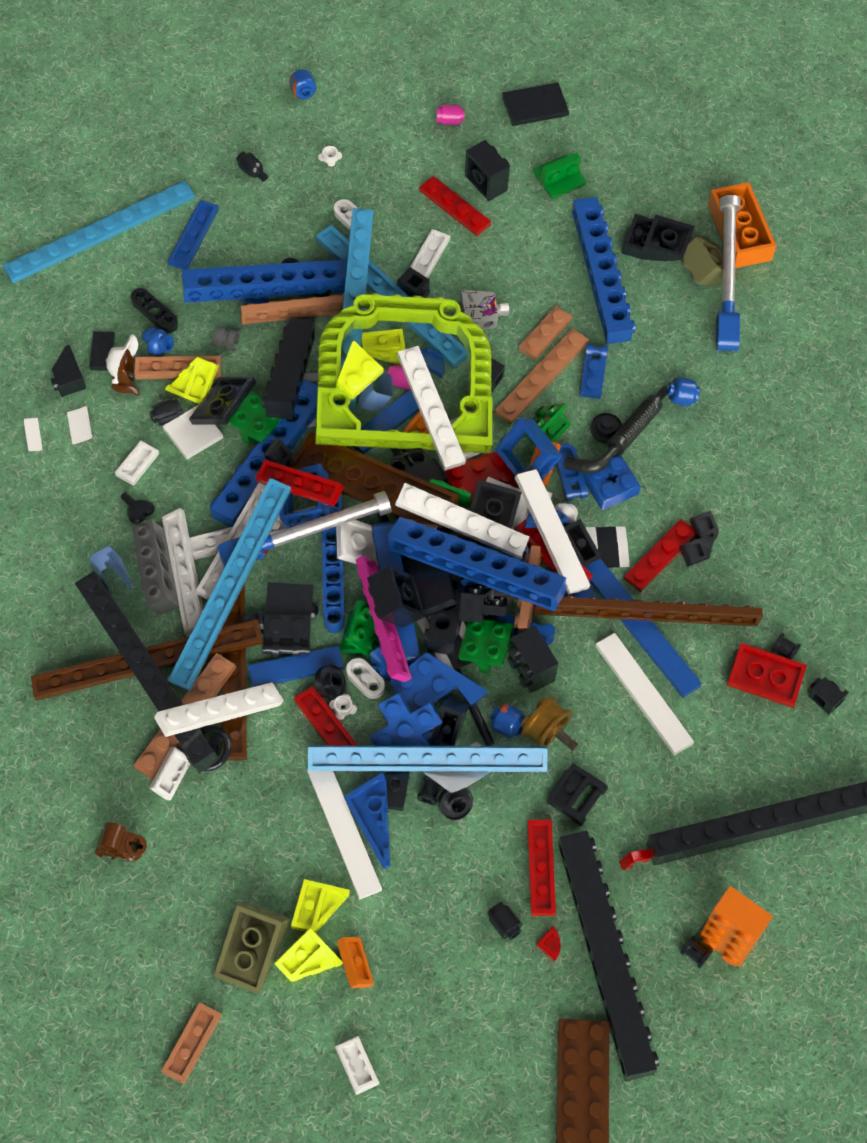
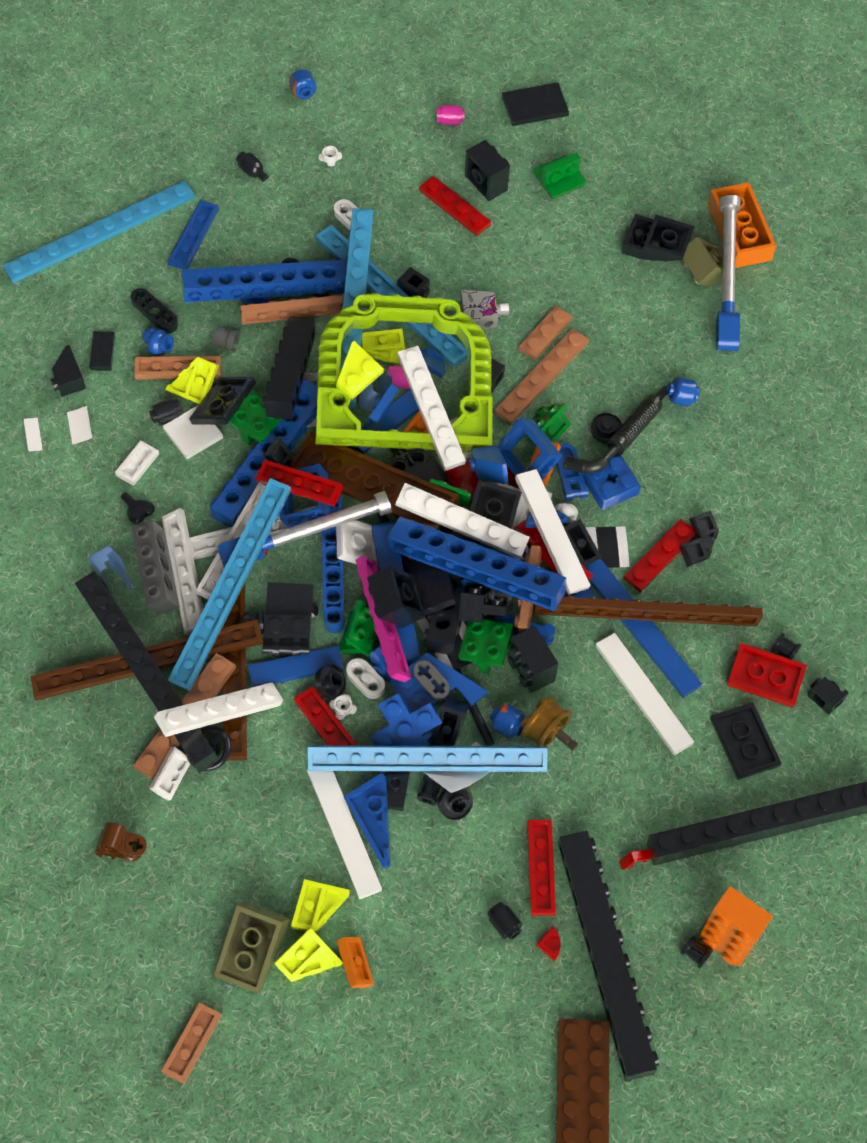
hair [106,334,140,396] -> none
white plate [335,1036,379,1095] -> none
white tile [410,229,451,278] -> none
black plate [546,763,608,826] -> none
blue brick [572,197,635,344] -> none
blue plate [580,344,608,399] -> none
none -> blue plate [369,384,398,423]
none -> dark grey beam [413,660,450,701]
none -> blue slope [469,445,508,484]
none -> black tile [710,702,782,780]

